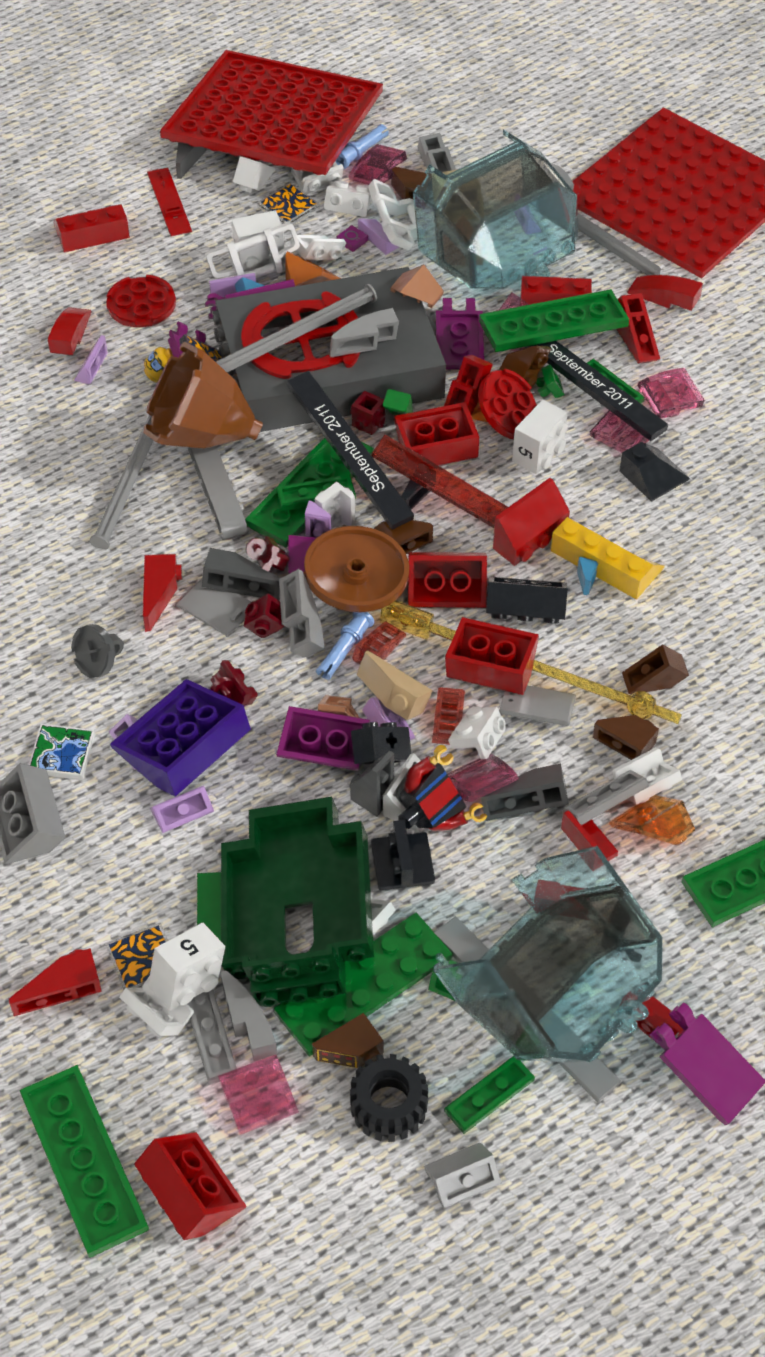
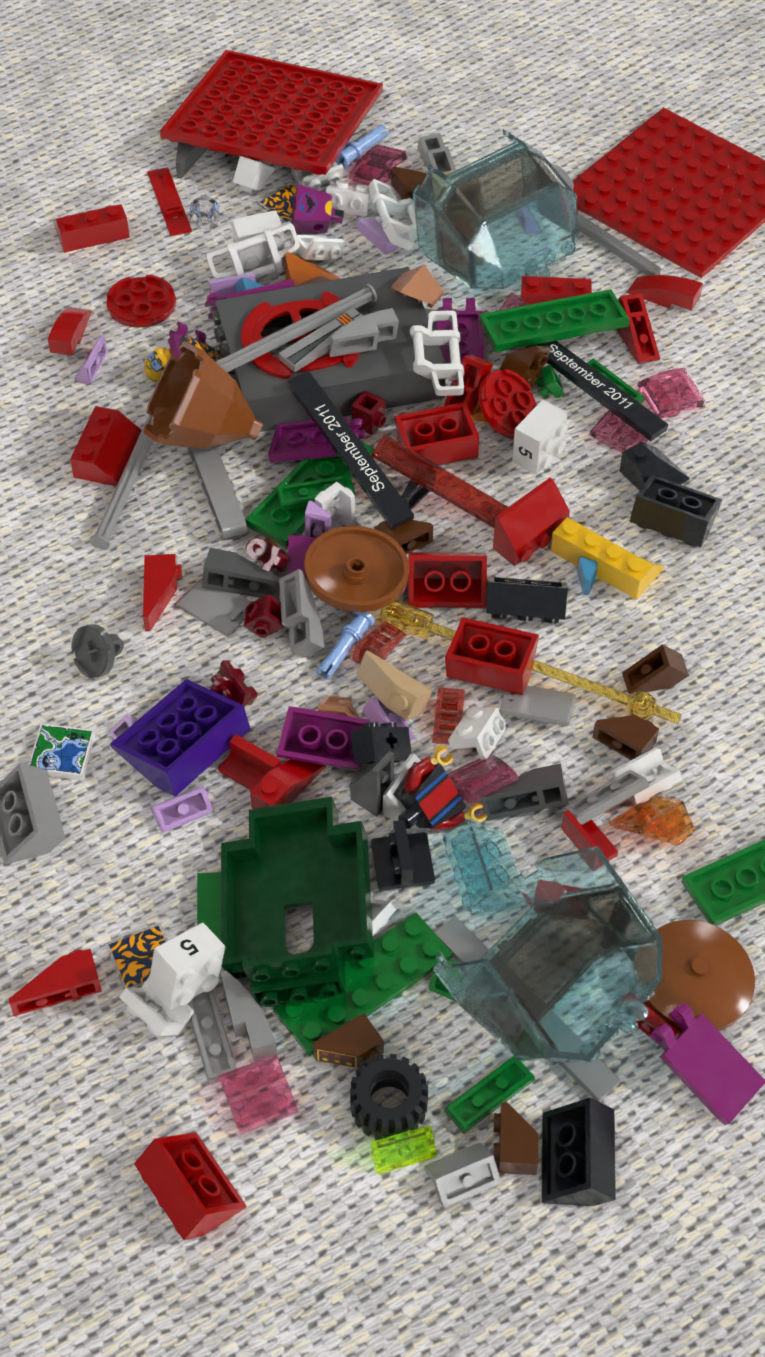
green plate [19,1065,149,1258] -> none
magenta tile [336,225,368,252] -> none
green slope [383,389,413,415] -> none
none -> red slope [70,406,142,486]
none -> clear head [190,196,219,230]
none -> red panel [218,734,281,790]
none -> red slope [250,759,326,809]
none -> magenta tile [268,417,366,463]
none -> light grey tile [279,308,363,373]
none -> magenta torso [292,184,344,234]
none -> clear neon green slope [371,1125,437,1175]
none -> white bar [410,311,464,396]
none -> clear light blue slope [443,820,529,916]
none -> reddish brown slope [493,1102,539,1175]
none -> black slope [542,1097,616,1206]
none -> black slope [629,474,723,547]
none -> dark orange dish [635,920,755,1031]

